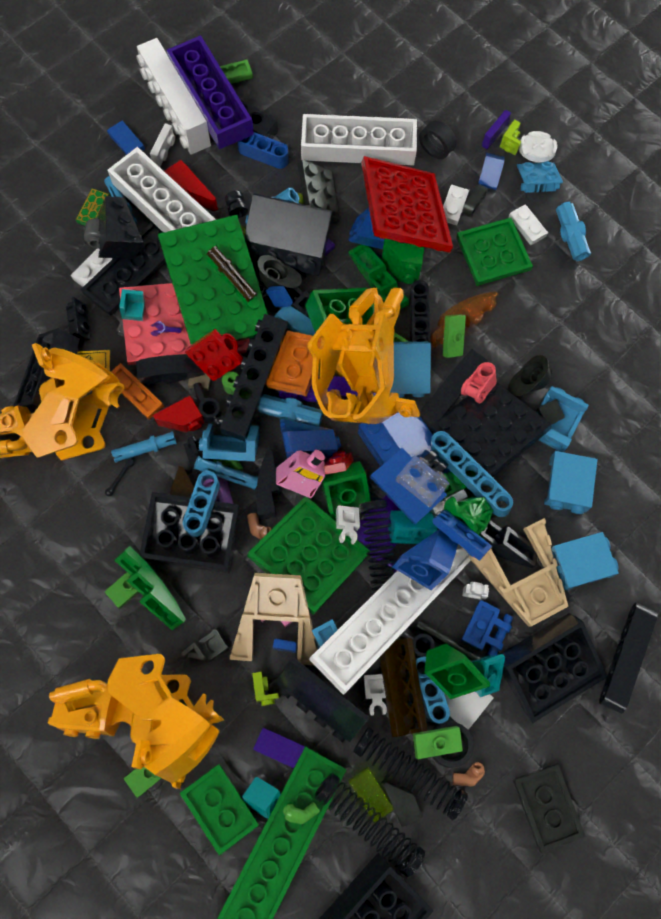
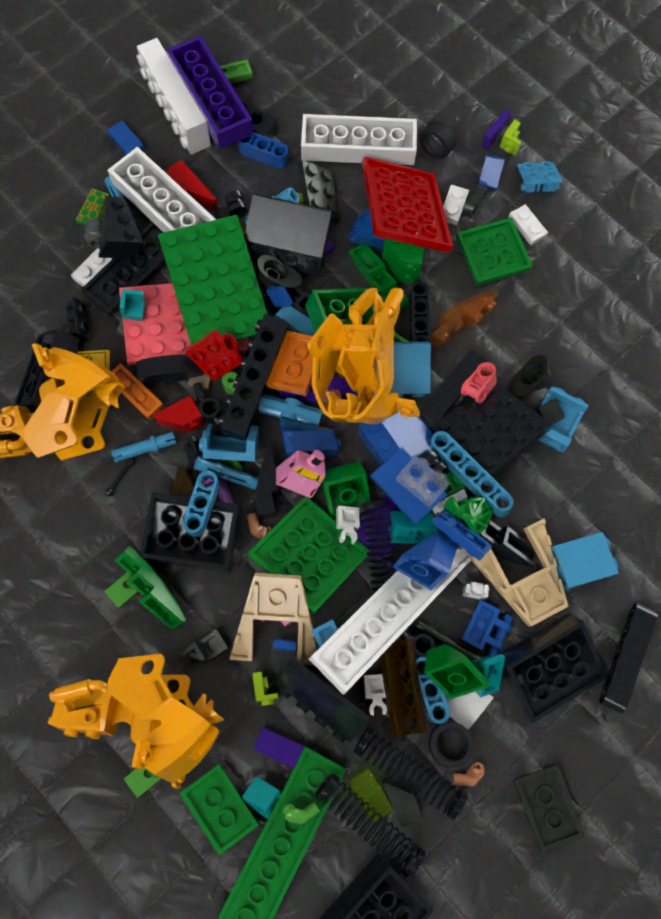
white plate [150,124,175,167] -> none
dark purple hand [151,321,181,336] -> none
dark brown pin [206,246,258,302] -> none
red plate [323,451,354,475] -> none
bright green plate [413,726,463,759] -> none
bright green plate [443,314,466,358] -> none
white tile [519,131,557,162] -> none
dark azure panel [544,451,597,514] -> none
dark azure piece [556,202,591,261] -> none

